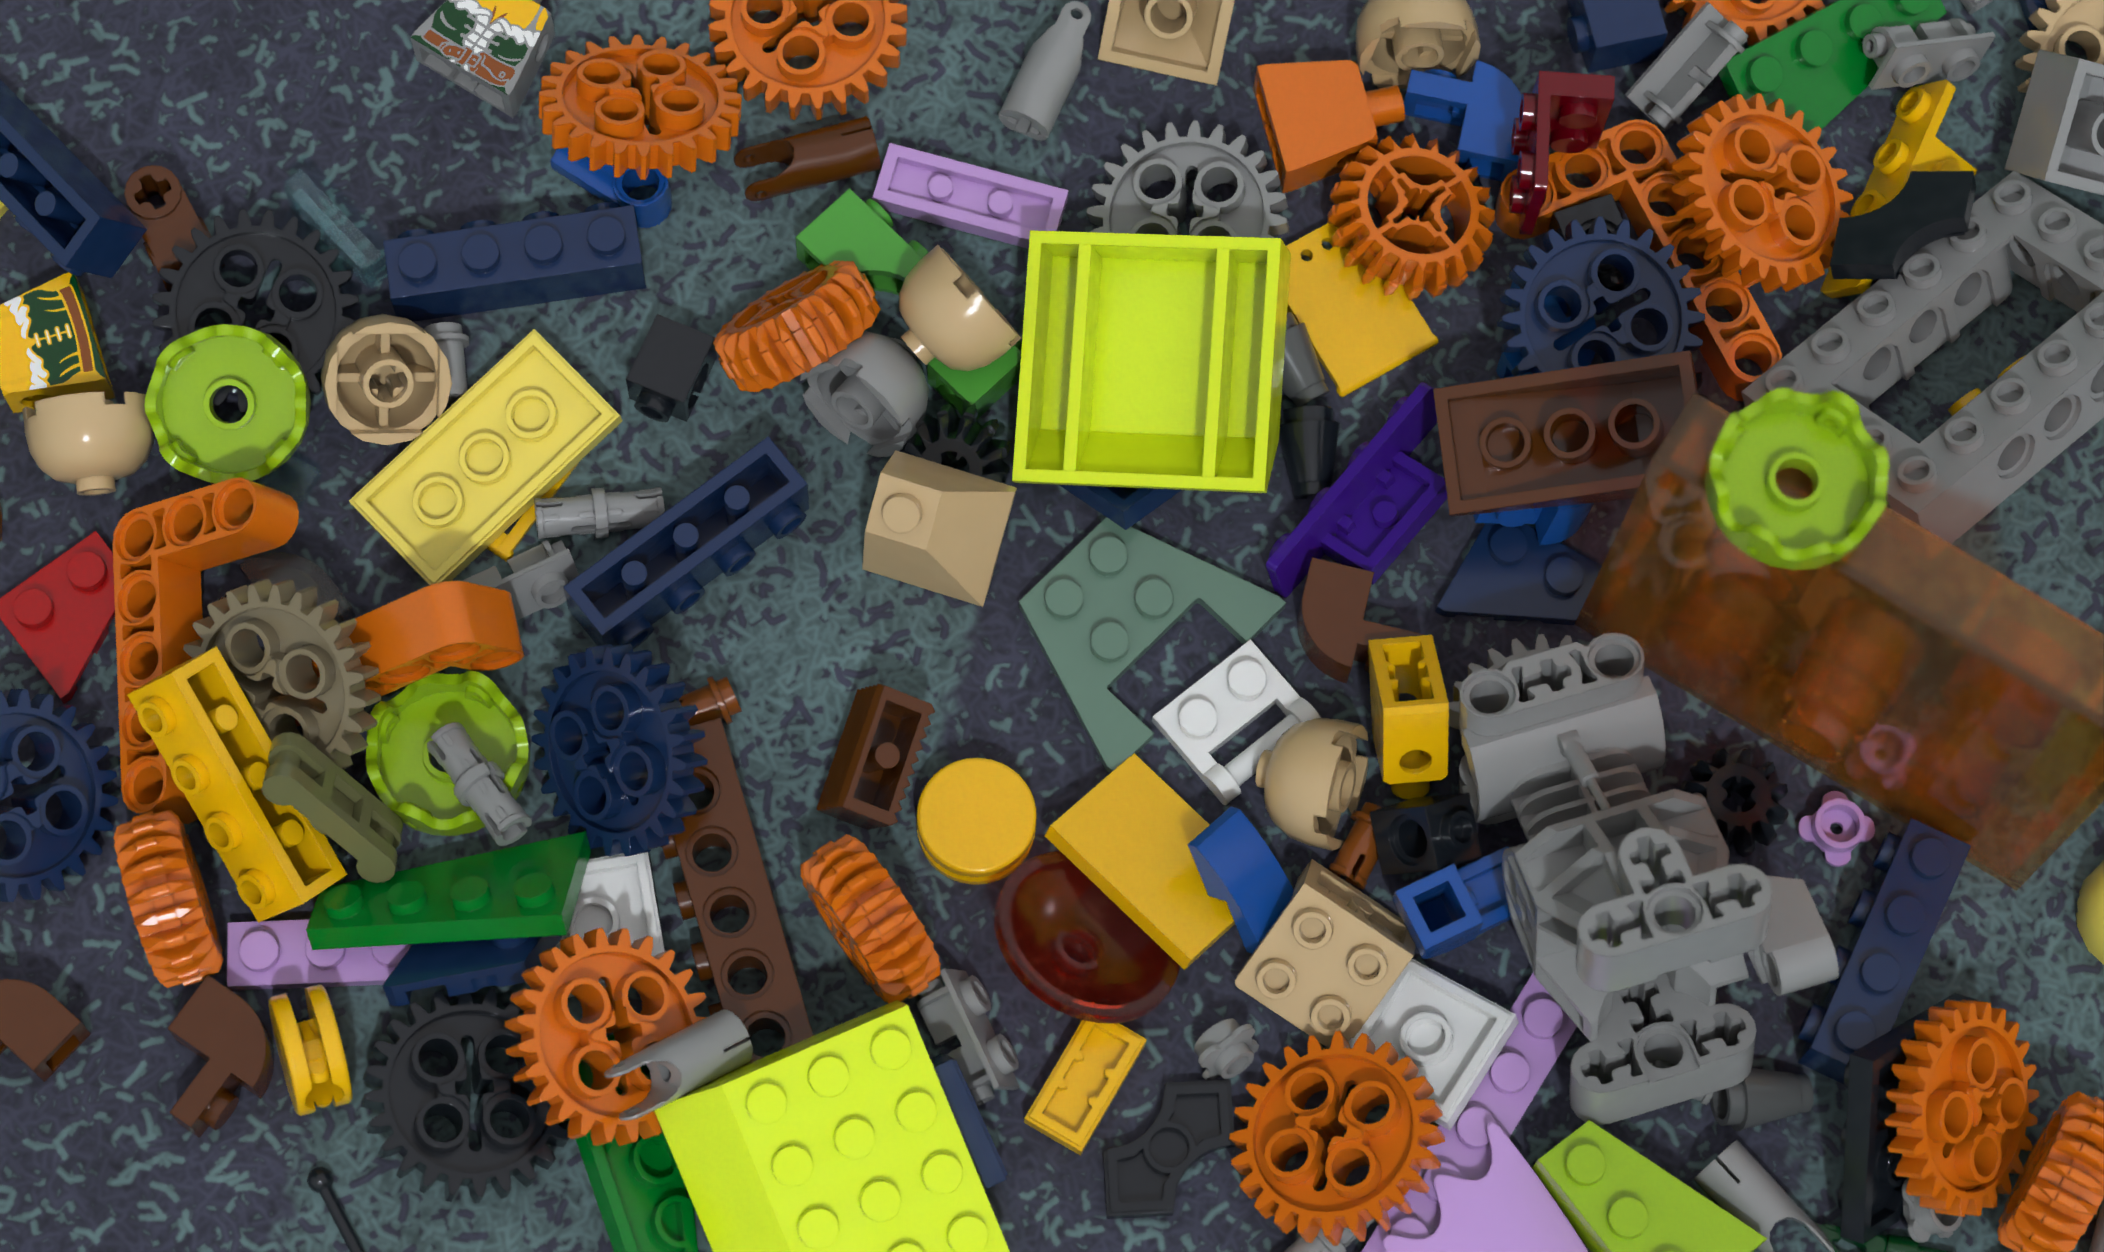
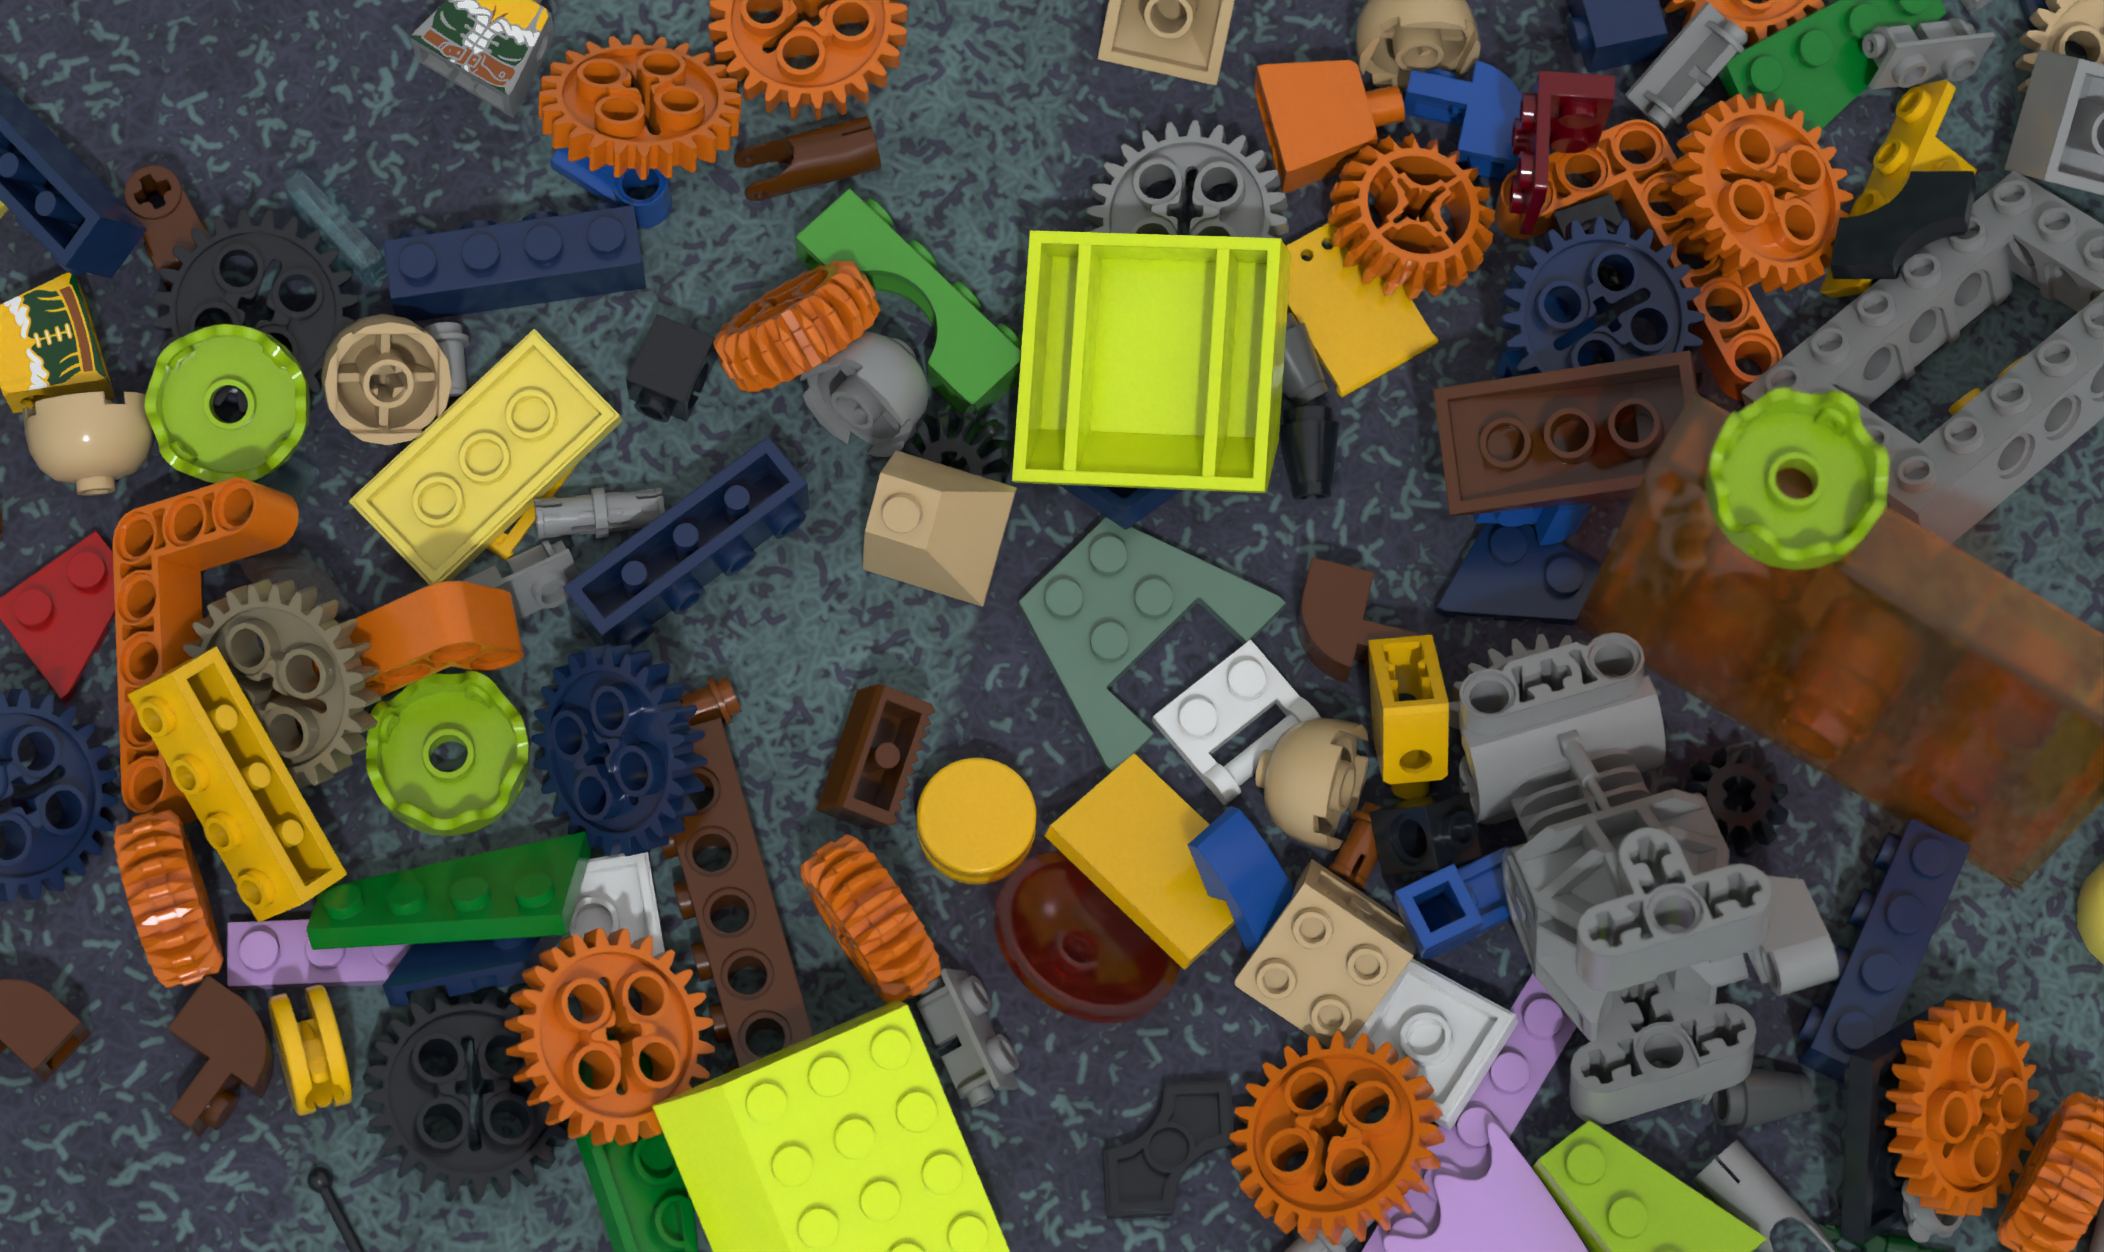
olive plate [262,732,403,883] -> none
light grey pin [427,722,532,846] -> none
light grey piece [604,1009,753,1121] -> none
lavender plate [872,143,1069,249] -> none
tan cylinder [899,245,1022,371] -> none
dark blue tile [930,1053,1008,1189] -> none
light grey piece [998,1,1091,141] -> none
yellow plate [1024,1007,1147,1156] -> none
light grey plate [1194,1019,1259,1081] -> none
dark purple bracket [1266,382,1447,598] -> none
lavender plate [1797,791,1875,867] -> none

